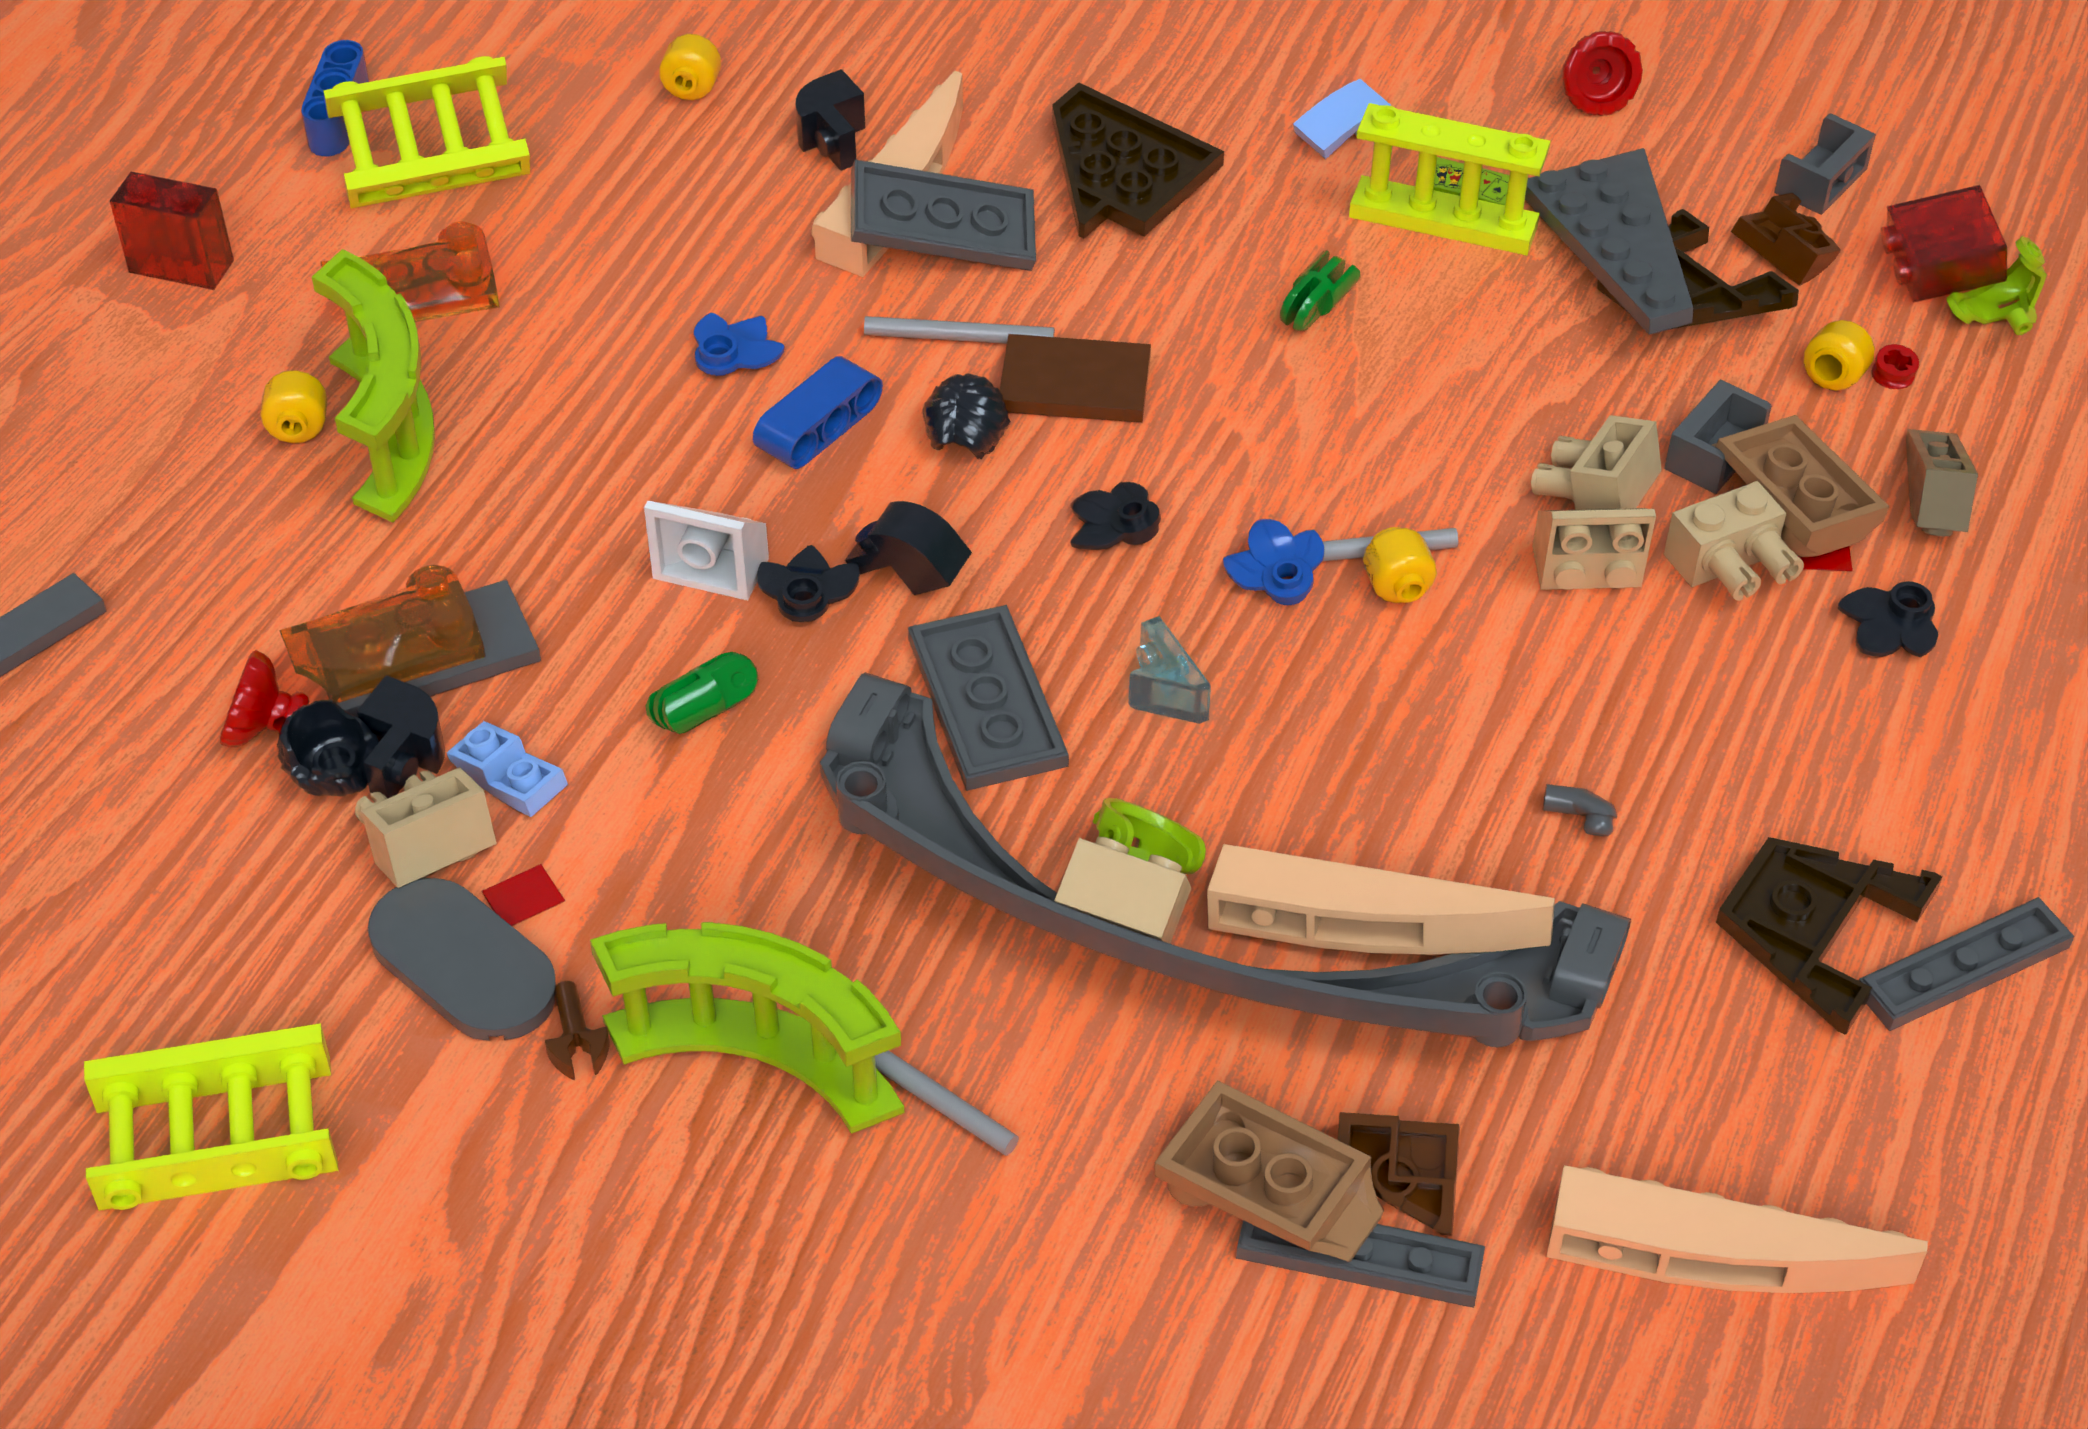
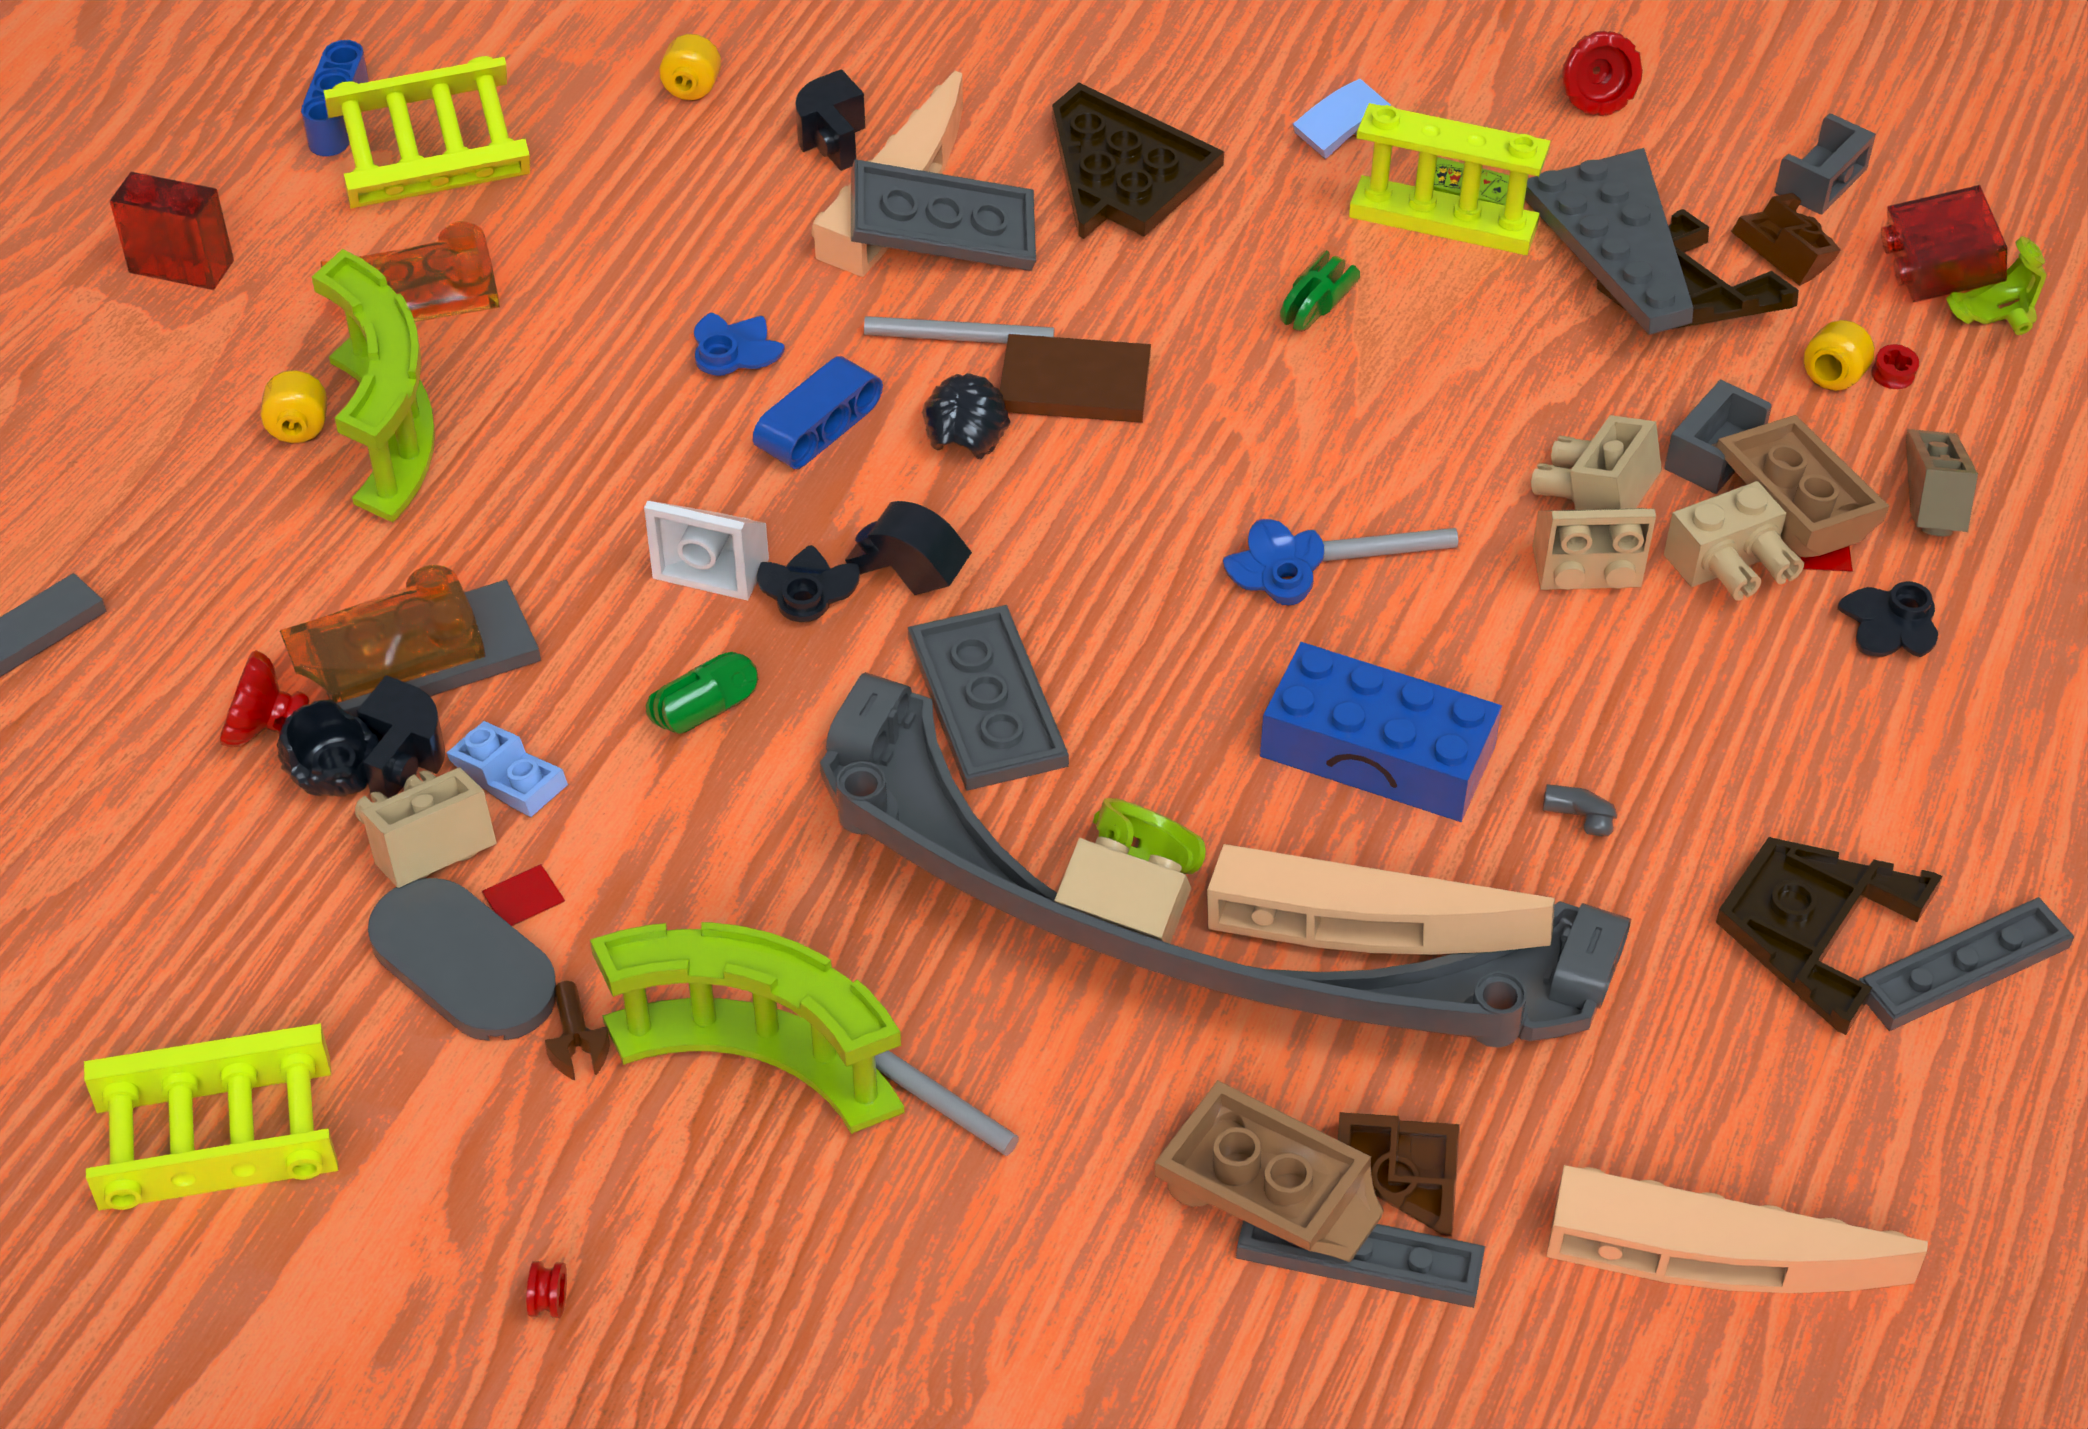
black plate [1070,482,1161,550] -> none
clear light blue slope [1128,616,1211,724] -> none
yellow head [1363,527,1437,603] -> none
none -> red bush [526,1261,567,1318]
none -> blue brick [1260,642,1502,822]

